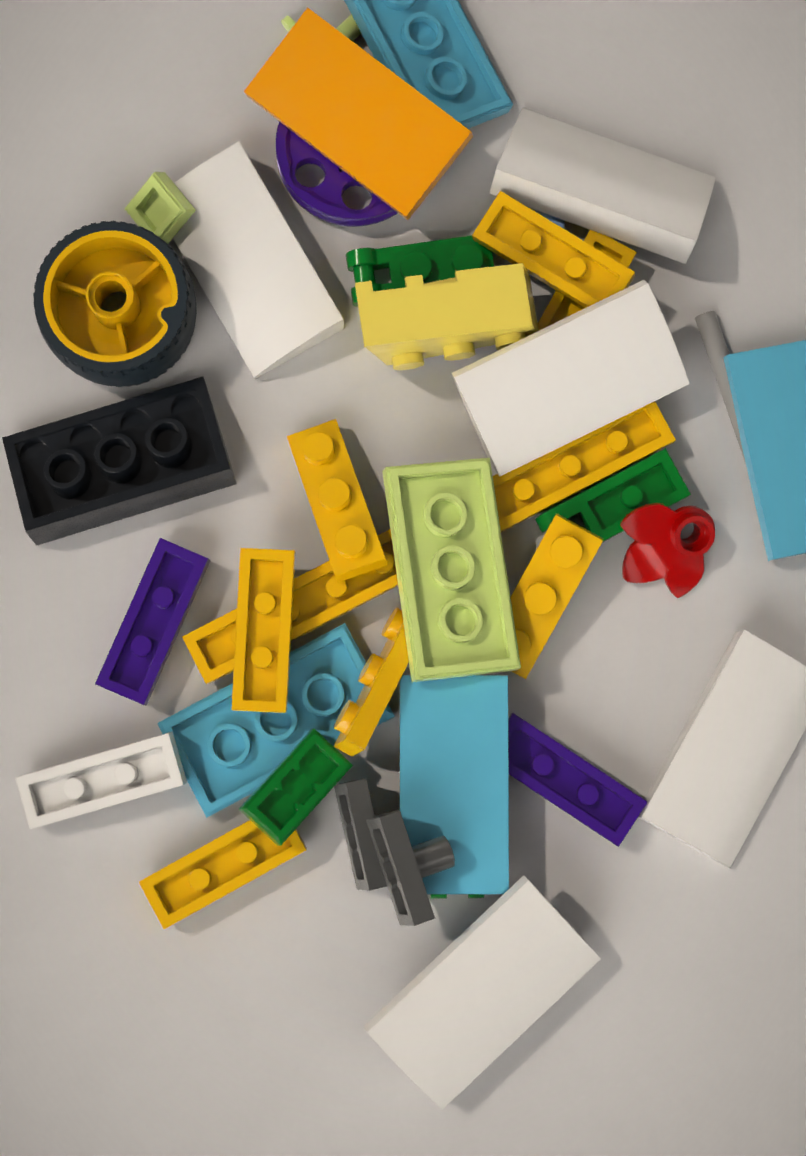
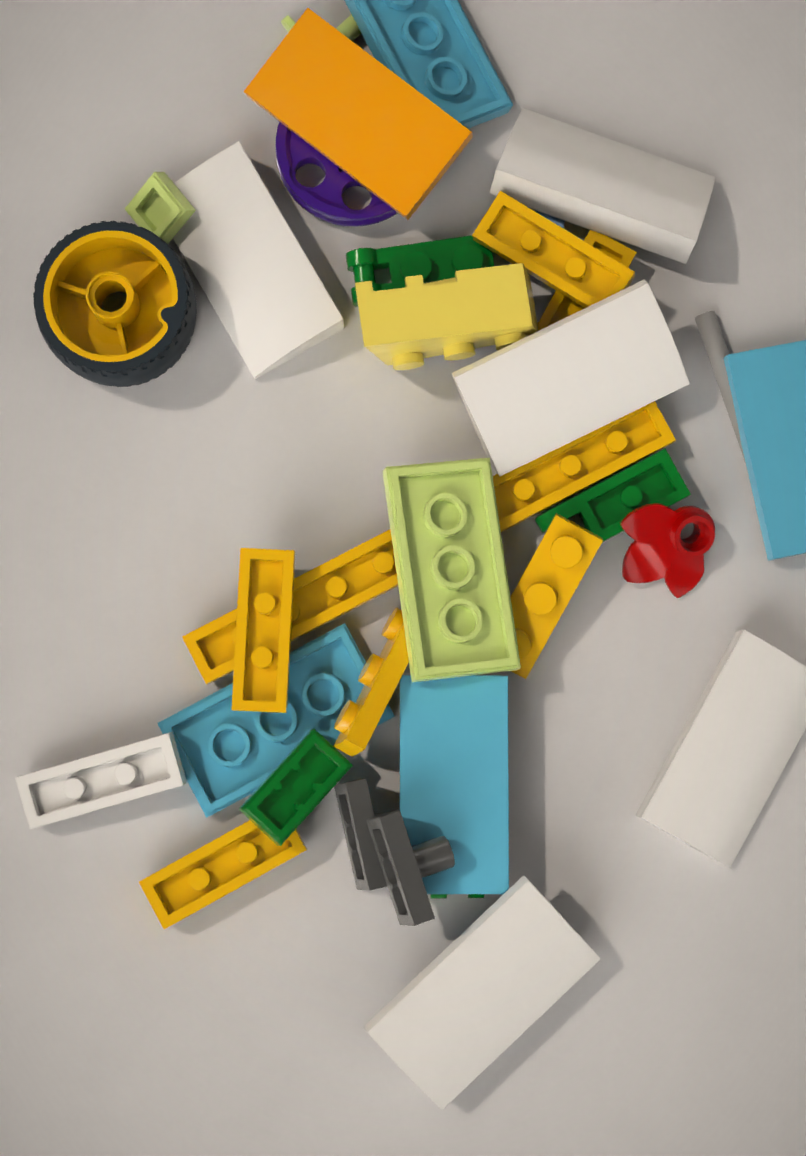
black slope [2,376,237,546] -> none
dark purple plate [95,538,211,706] -> none
yellow plate [287,419,388,583] -> none
dark purple plate [508,713,647,847] -> none

